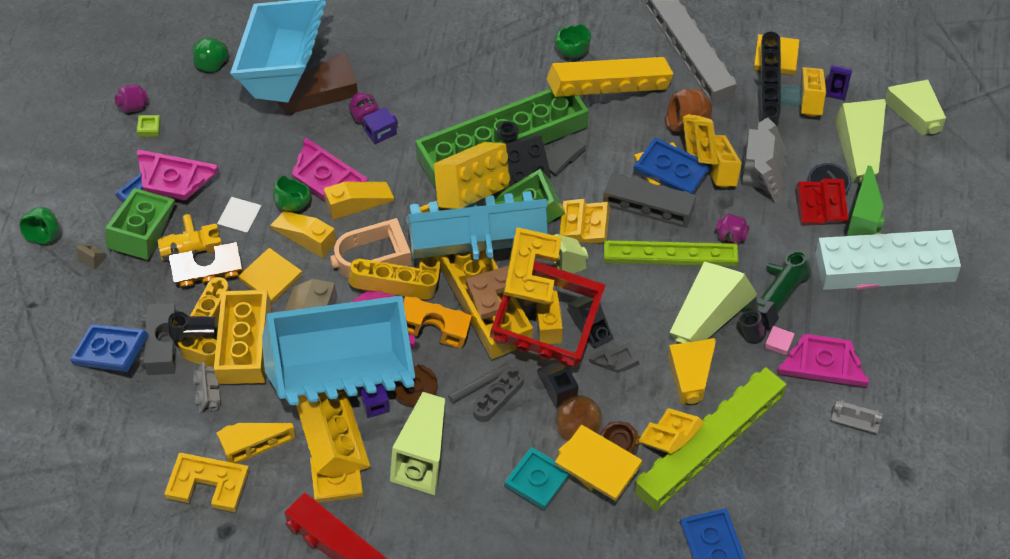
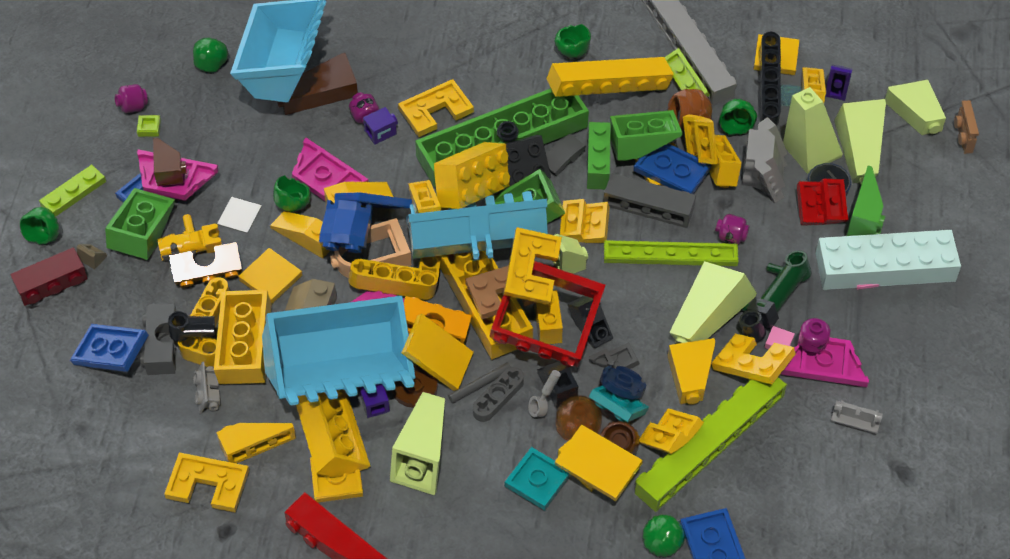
none -> dark red brick [10,247,88,306]
none -> lime plate [39,164,106,216]
none -> reddish brown slope [153,138,187,186]
none -> blue brick [319,200,374,253]
none -> blue tile [334,192,412,209]
none -> yellow plate [398,79,474,137]
none -> yellow tile [401,314,473,391]
none -> yellow slope [408,180,441,214]
none -> light grey piece [528,370,561,417]
none -> bright green brick [587,122,611,190]
none -> teal plate [589,385,649,422]
none -> dark blue tile [600,365,646,399]
none -> bright green slope [610,110,682,161]
none -> green hair [642,515,685,557]
none -> lime plate [665,48,710,97]
none -> yellow plate [711,334,796,384]
none -> green hair [719,99,757,135]
none -> yellowish green slope [783,87,843,174]
none -> magenta head [798,318,831,353]
none -> medium nougat plate [954,100,979,154]

